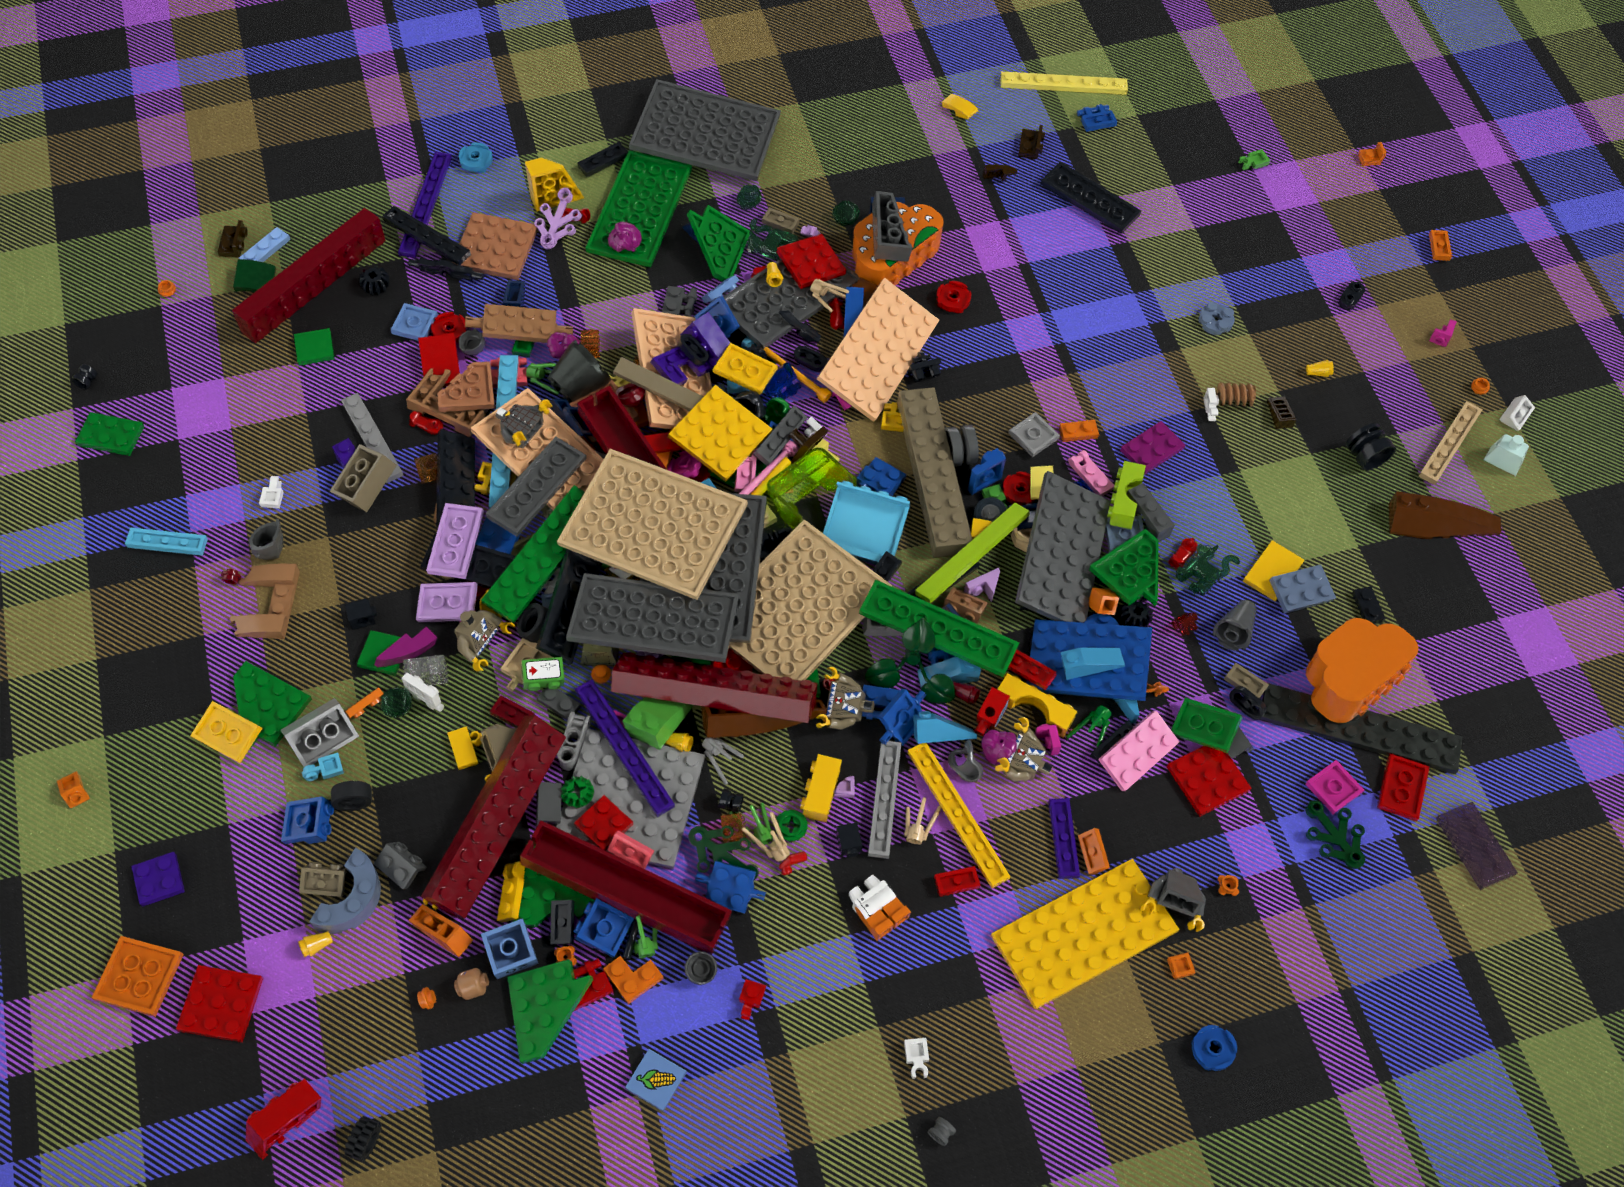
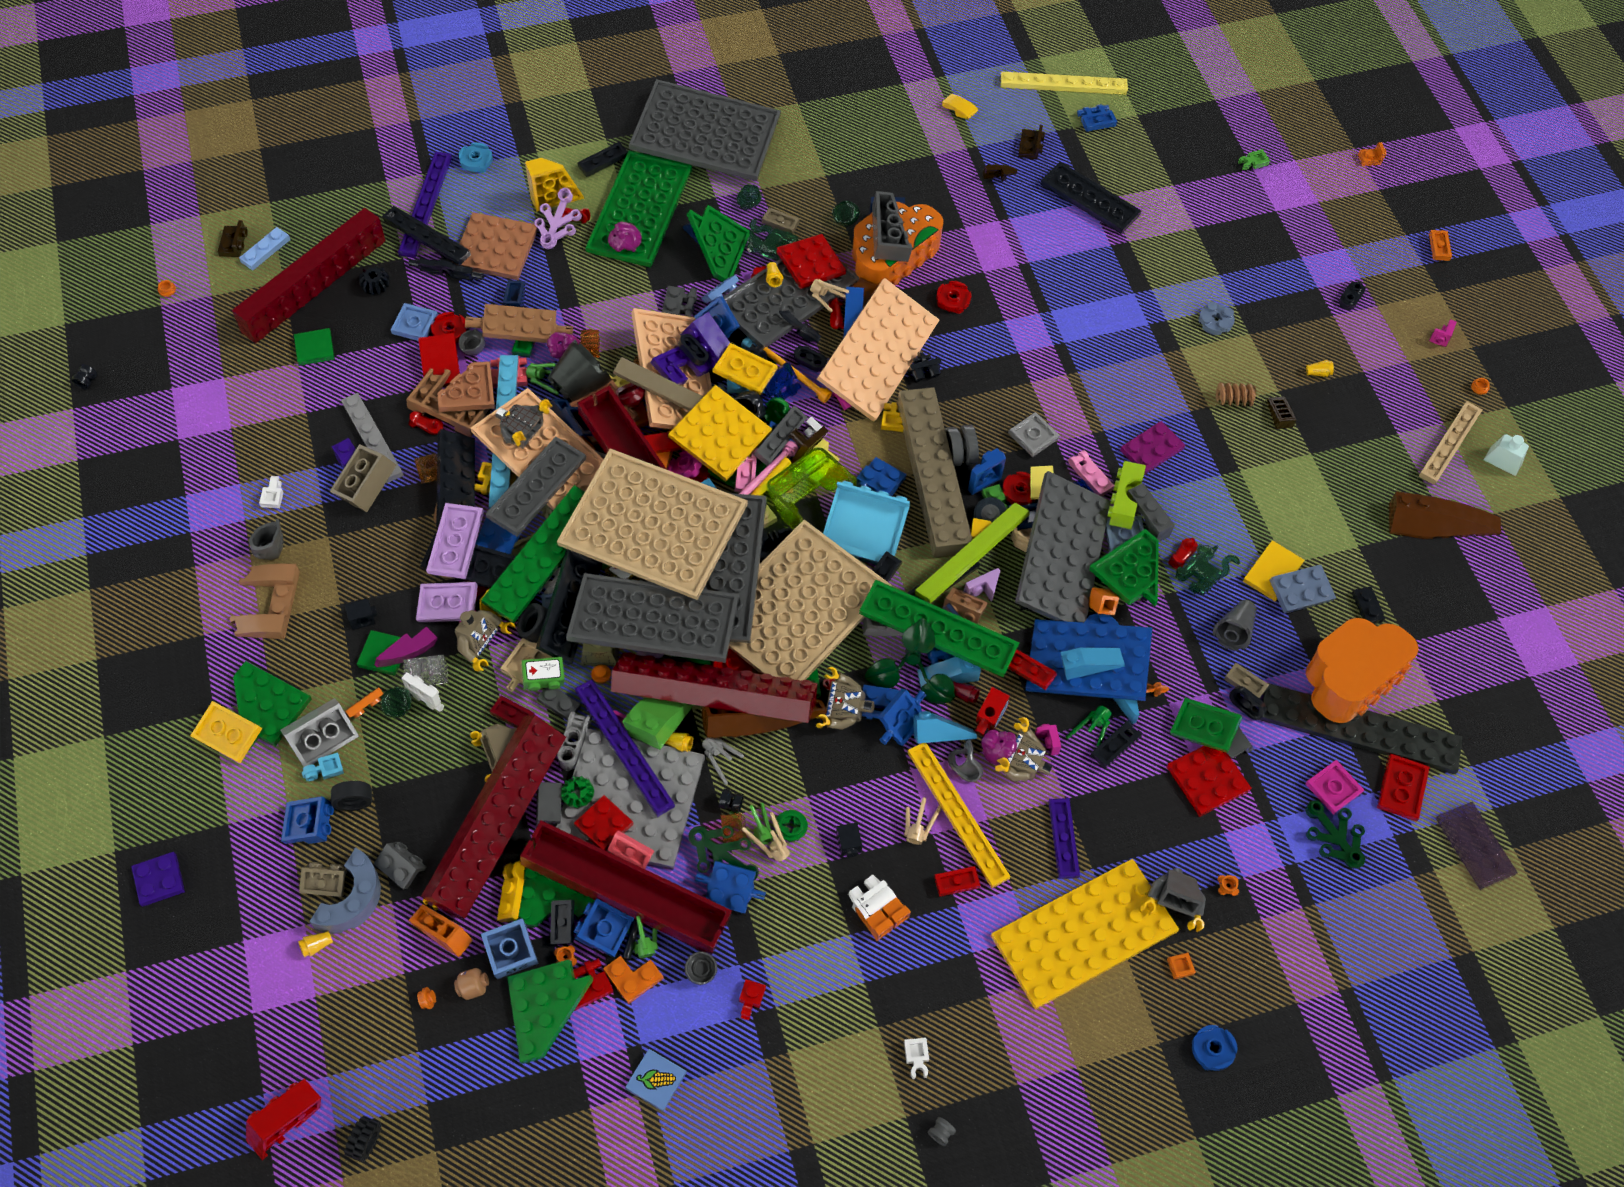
orange bracket [57,771,90,808] -> none
green plate [75,412,145,456] -> none
orange plate [91,936,184,1017] -> none
medium azure plate [125,528,208,556] -> none
red plate [176,965,263,1043] -> none
dark red plate [221,569,241,585] -> none
dark green slope [233,259,276,293] -> none
yellow tile [447,726,479,770] -> none
red arm [779,851,807,876] -> none
yellow brick [800,754,842,823] -> none
lavender plate [801,225,821,237] -> none
lavender tile [834,776,855,798] -> none
light grey plate [868,741,901,859] -> none
yellow arch [998,673,1077,738] -> none
orange plate [1059,420,1099,442] -> none
orange plate [1078,828,1110,875] -> none
bright pink plate [1098,710,1179,791] -> none
black gear [1120,599,1153,627] -> none
clear red tile [1171,612,1199,635] -> none
white plate [1204,388,1219,421] -> none
black wheel [1346,423,1396,471] -> none
white slope [1500,395,1535,431] -> none

